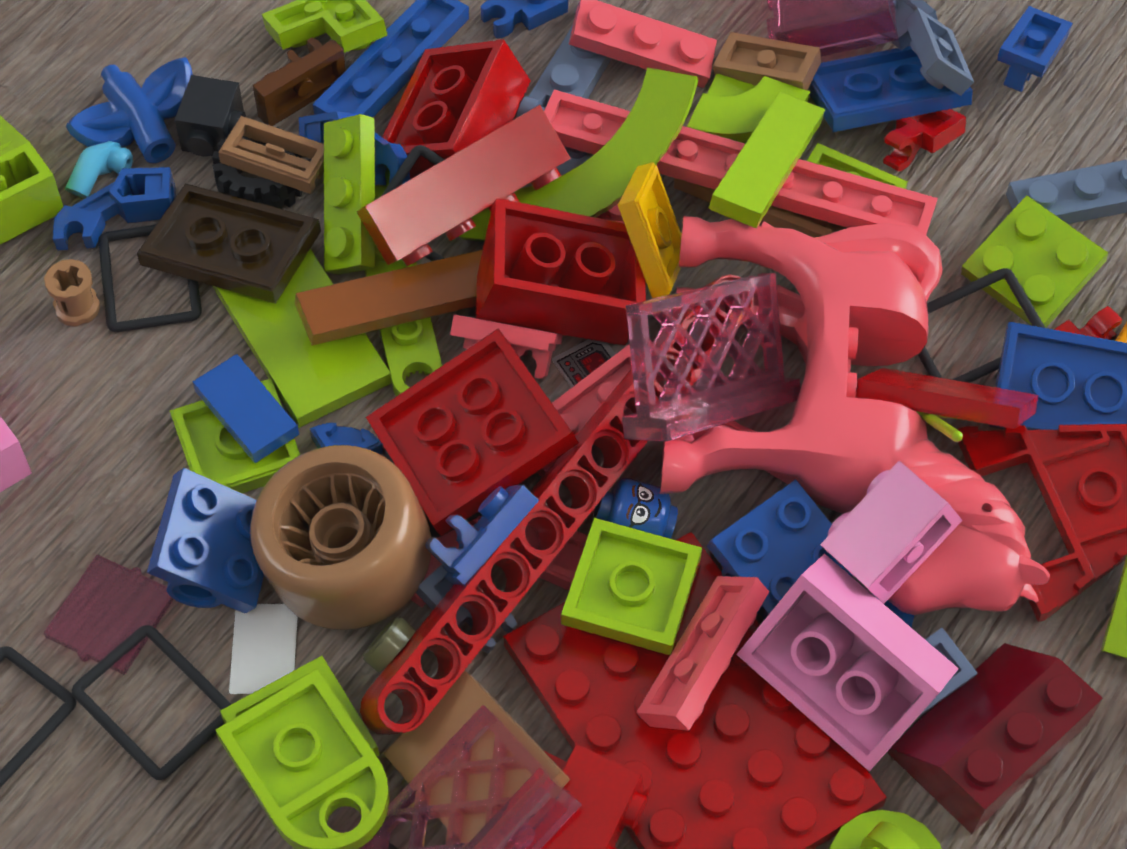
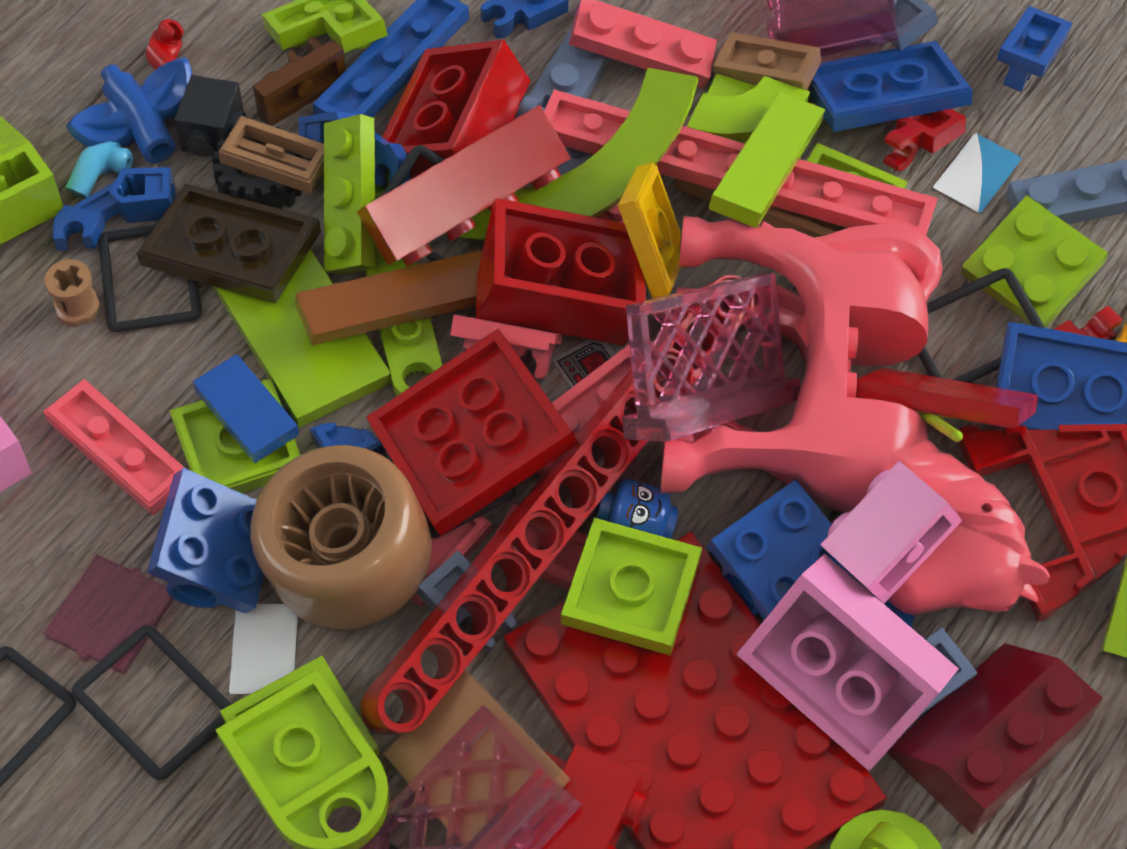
olive tile [363,616,416,673] -> none
blue plate [425,485,539,586] -> none
coral plate [636,576,770,731] -> none
sand blue plate [905,7,974,96] -> none
none -> coral tile [43,379,185,516]
none -> red arm [145,19,184,70]
none -> sticker [933,133,1022,213]

